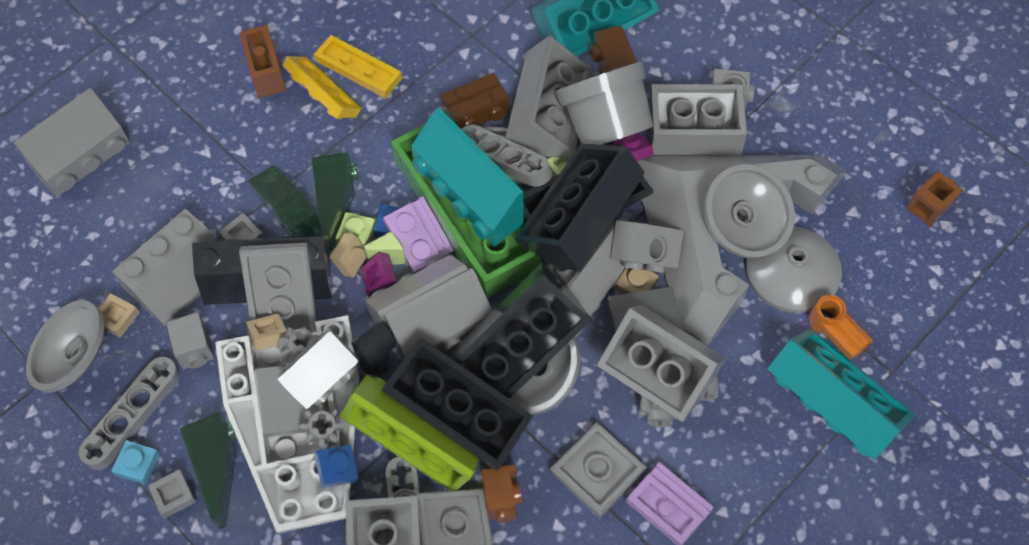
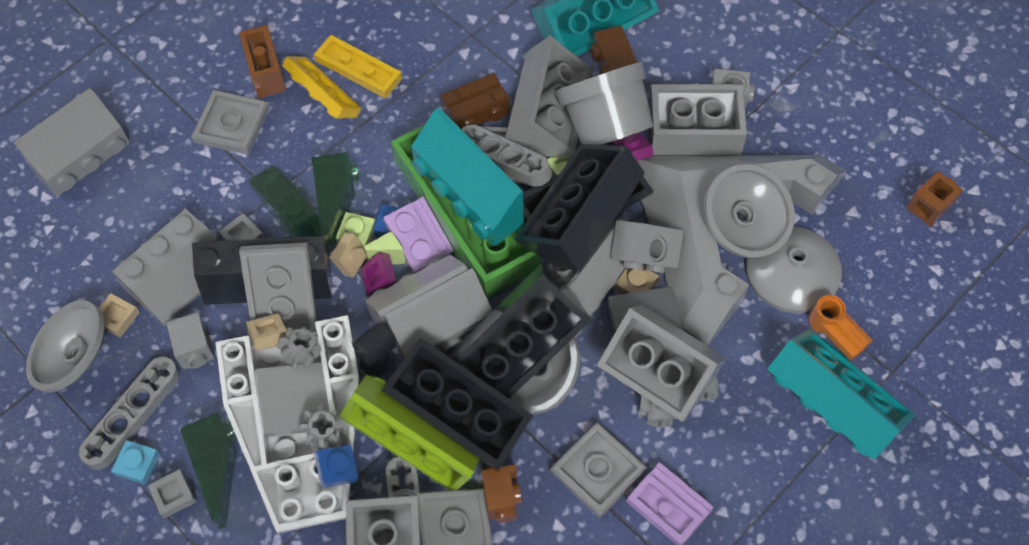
brick [278,327,359,409] -> none
none -> light grey tile [191,90,270,155]

